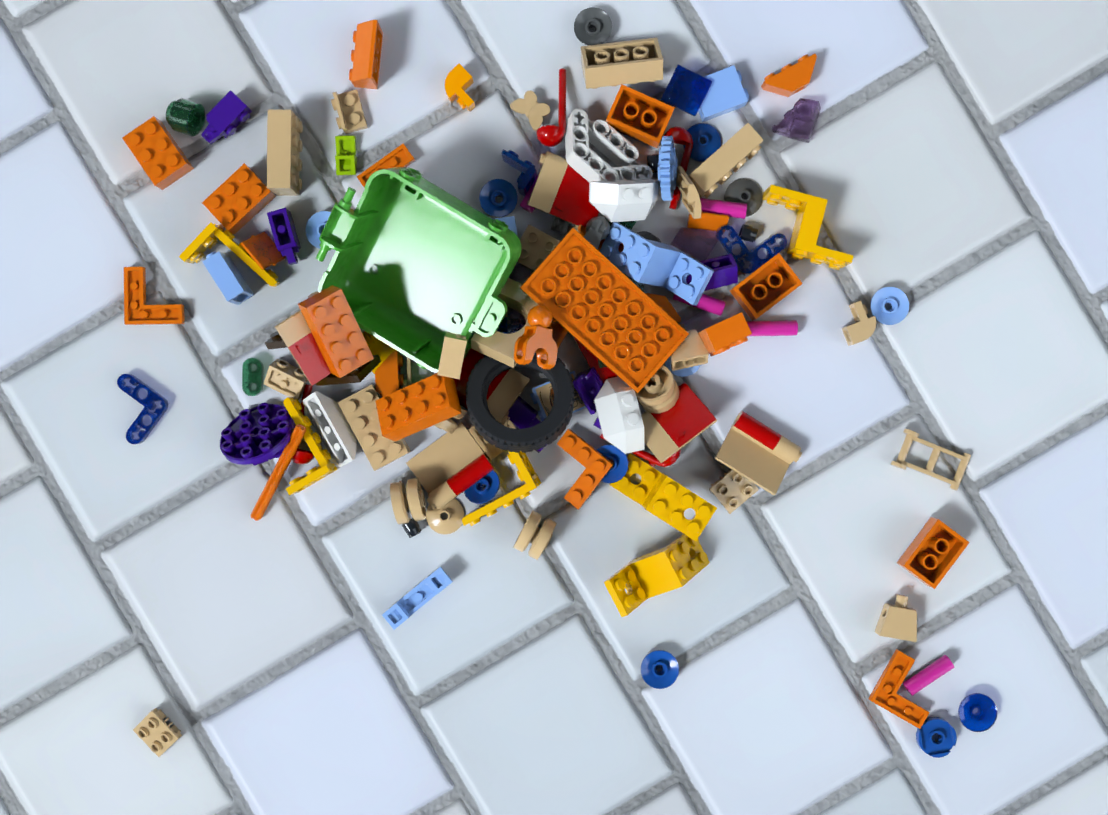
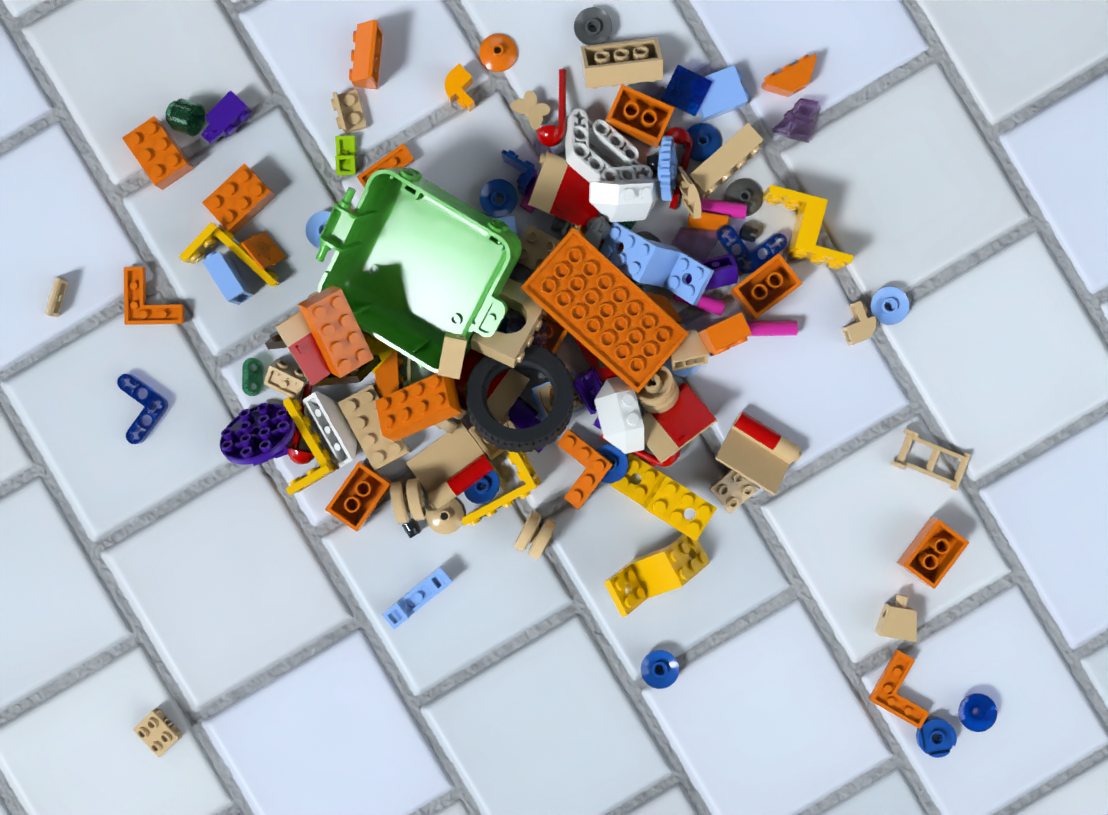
orange axle [251,424,306,521] -> none
tan brick [267,110,303,196] -> none
dark purple hinge [267,208,301,265] -> none
orange piece [514,305,558,370] -> none
dark pink piece [903,655,954,696] -> none
none -> tan slope [45,277,68,317]
none -> orange brick [325,461,393,532]
none -> orange dish [479,34,517,72]

